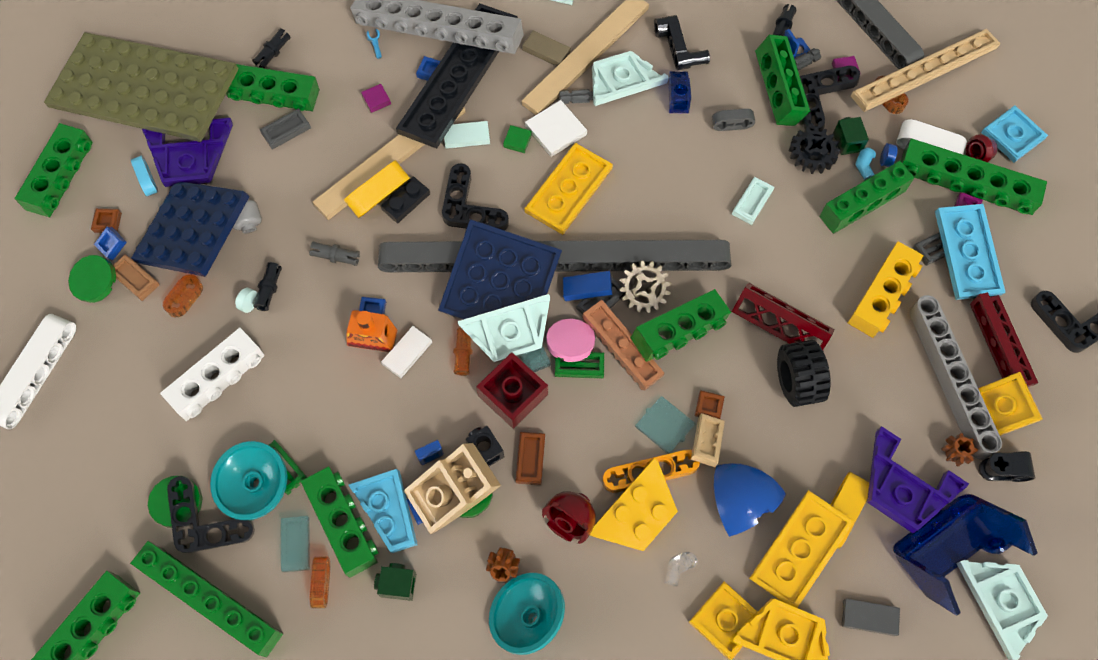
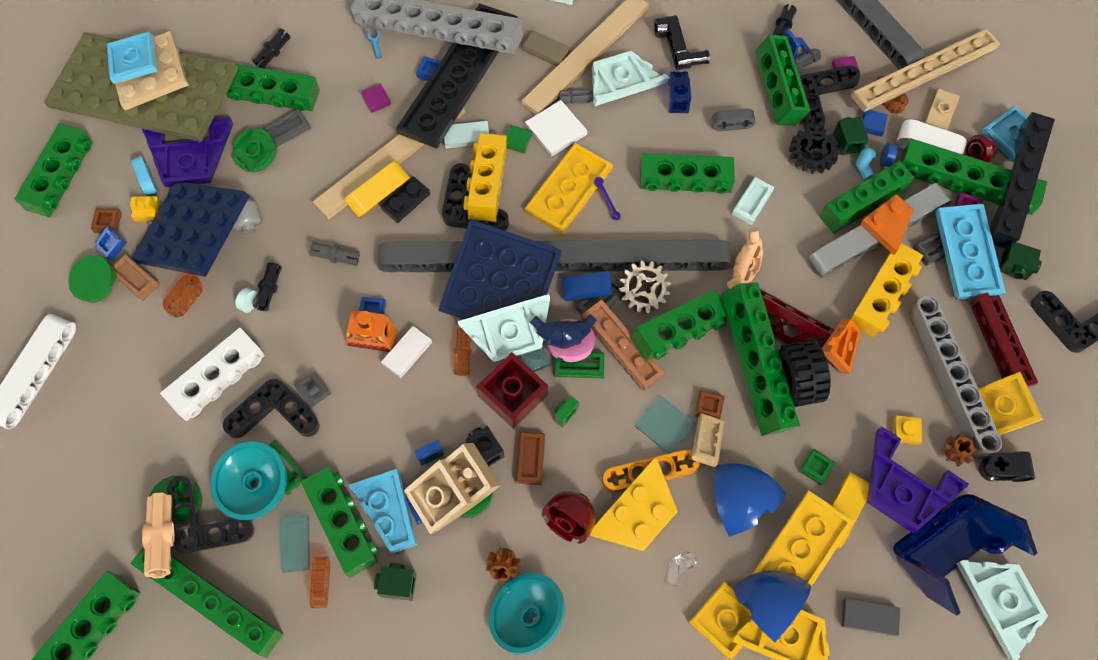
none -> medium azure plate [107,31,158,84]
none -> tan plate [115,31,189,111]
none -> yellow tile [130,196,160,221]
none -> light nougat piece [142,493,174,579]
none -> black beam [223,379,320,438]
none -> green tile [232,128,277,173]
none -> dark grey tile [295,373,331,408]
none -> yellow brick [464,133,507,222]
none -> dark blue piece [529,314,597,349]
none -> green plate [554,396,579,428]
none -> dark purple hinge [594,177,621,220]
none -> green brick [640,153,735,194]
none -> green brick [721,282,800,436]
none -> light nougat piece [727,228,764,289]
none -> blue brick [734,571,811,642]
none -> green tile [799,449,835,485]
none -> light grey beam [808,183,952,278]
none -> orange wing [822,319,861,374]
none -> orange wing [860,194,913,255]
none -> blue tile [862,110,888,137]
none -> yellow plate [893,415,922,445]
none -> tan plate [925,89,960,130]
none -> black arch [990,112,1055,249]
none -> dark green brick [999,241,1042,280]

